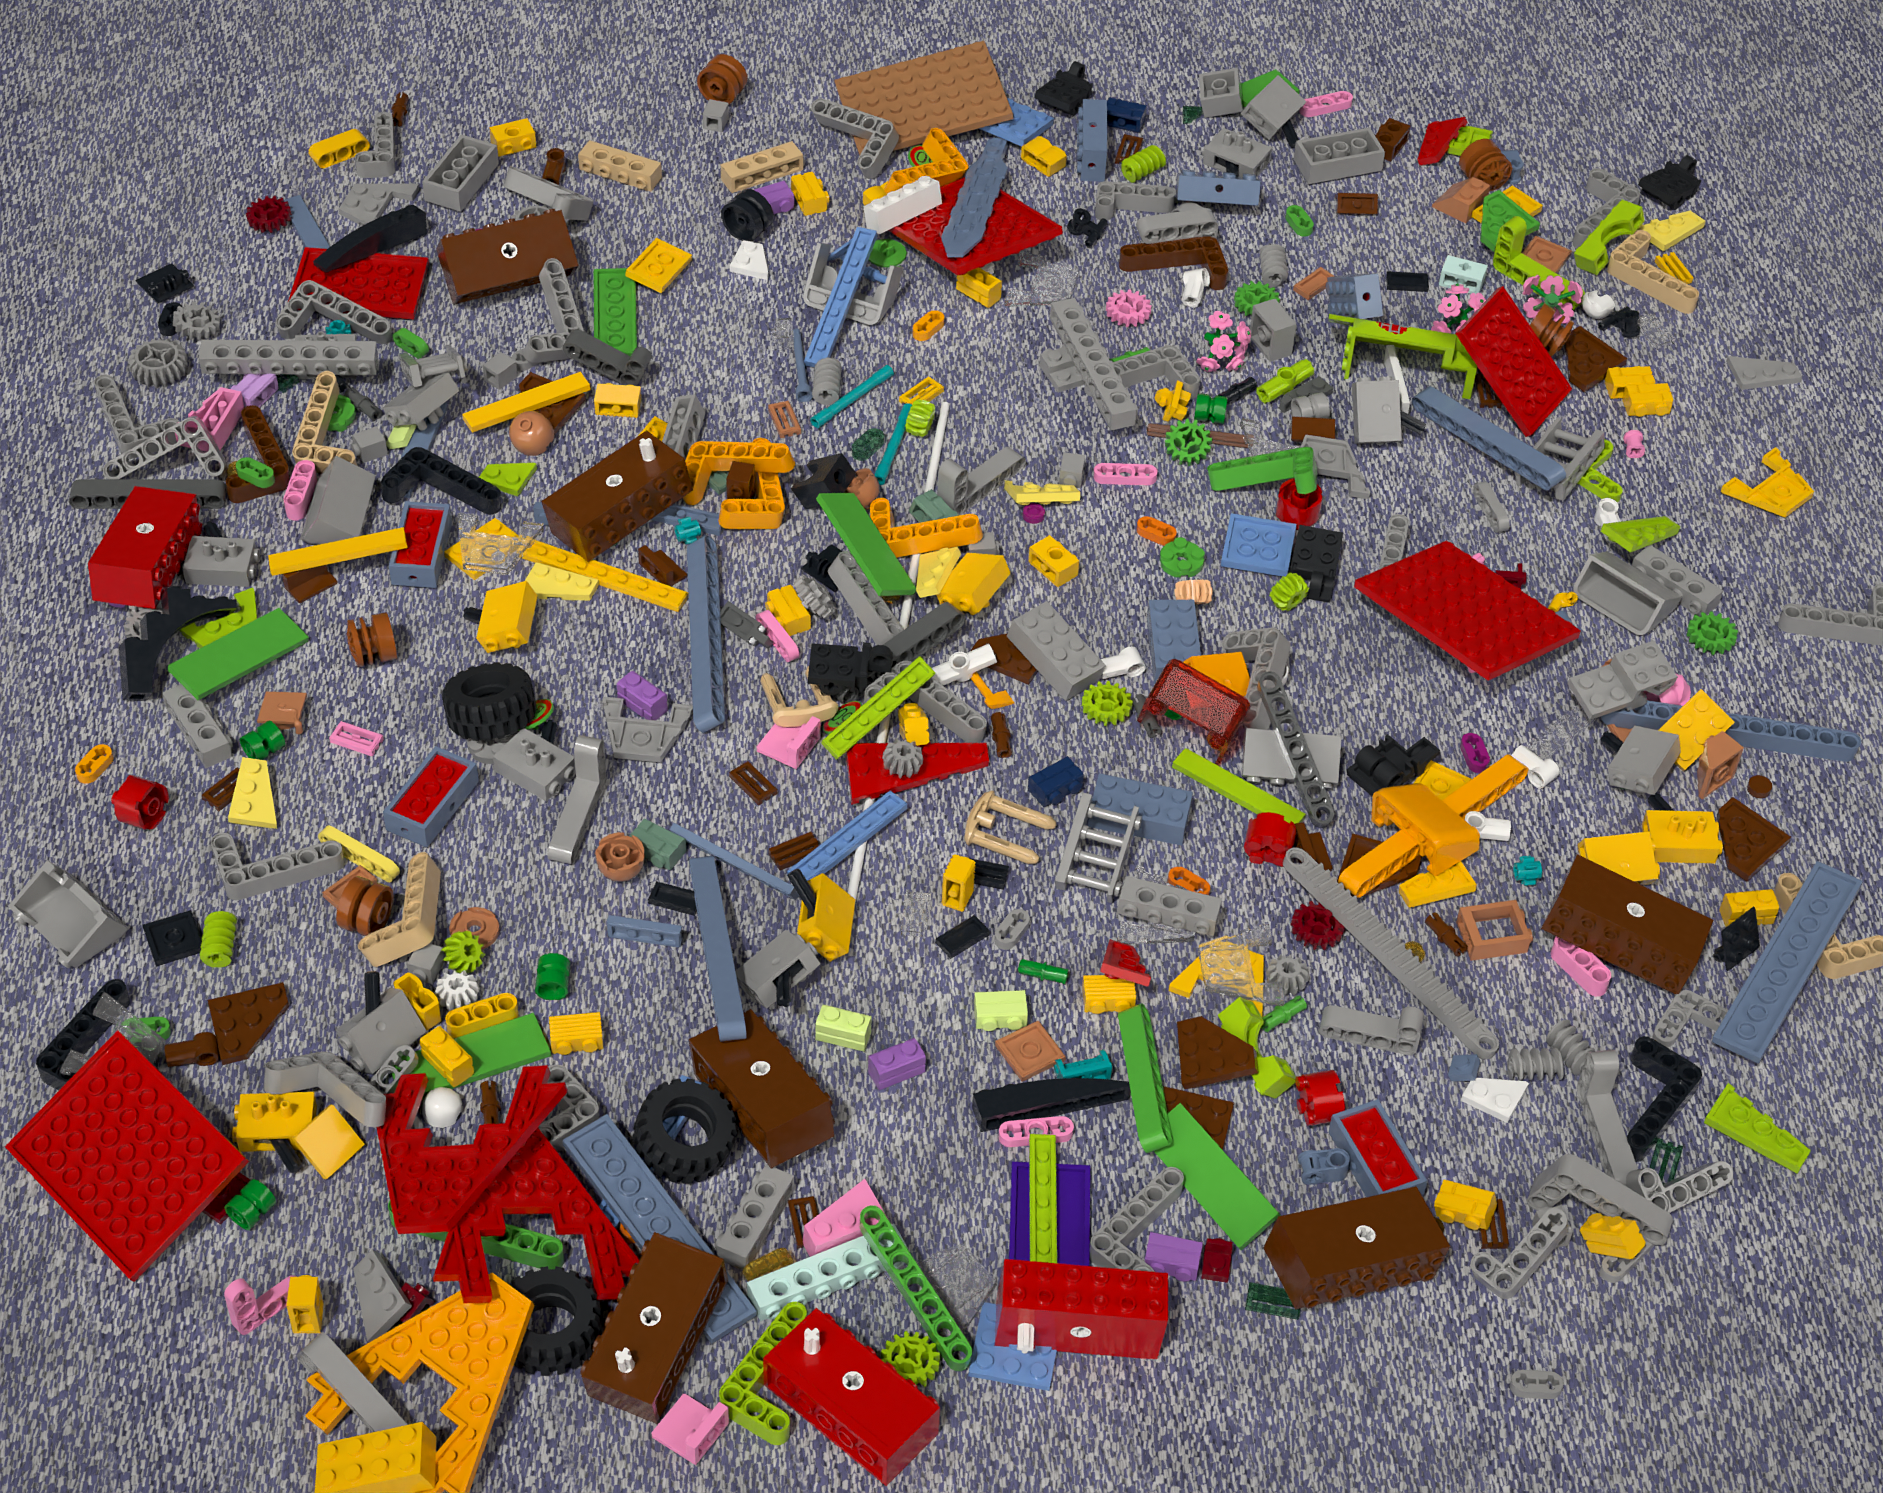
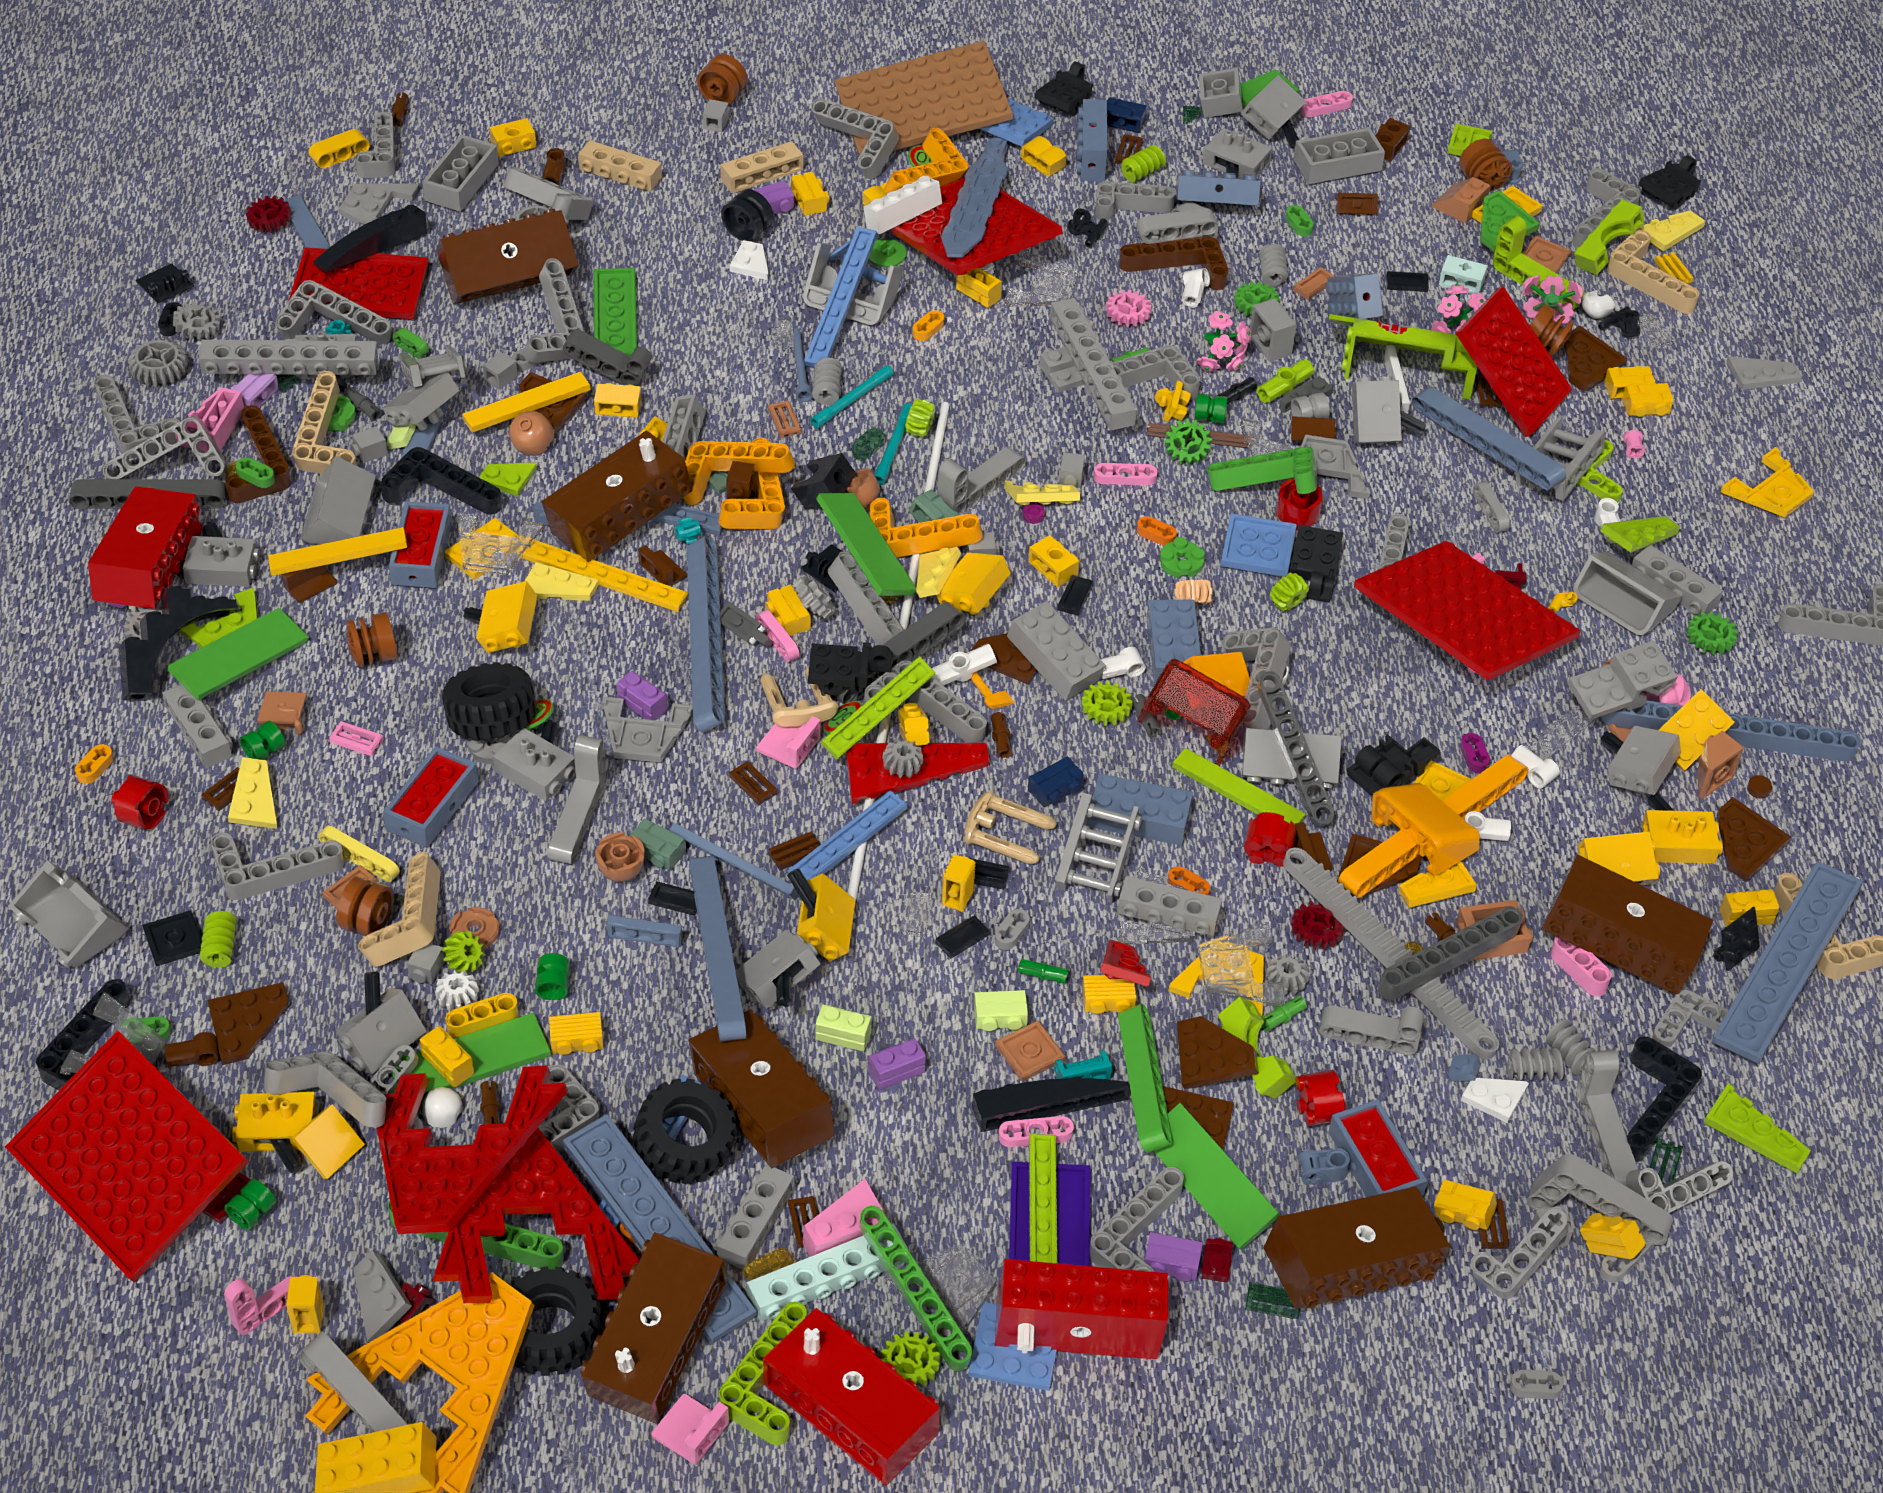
bright pink beam [284,460,317,520] -> none
yellow brick [393,972,441,1031] -> none
yellow plate [625,238,692,294] -> none
yellow tile [899,376,944,405] -> none
red wing [1417,117,1468,166] -> none
teal gear [1513,855,1542,886] -> none
none -> black tile [1057,575,1093,616]
none -> dark grey beam [1378,907,1523,1000]

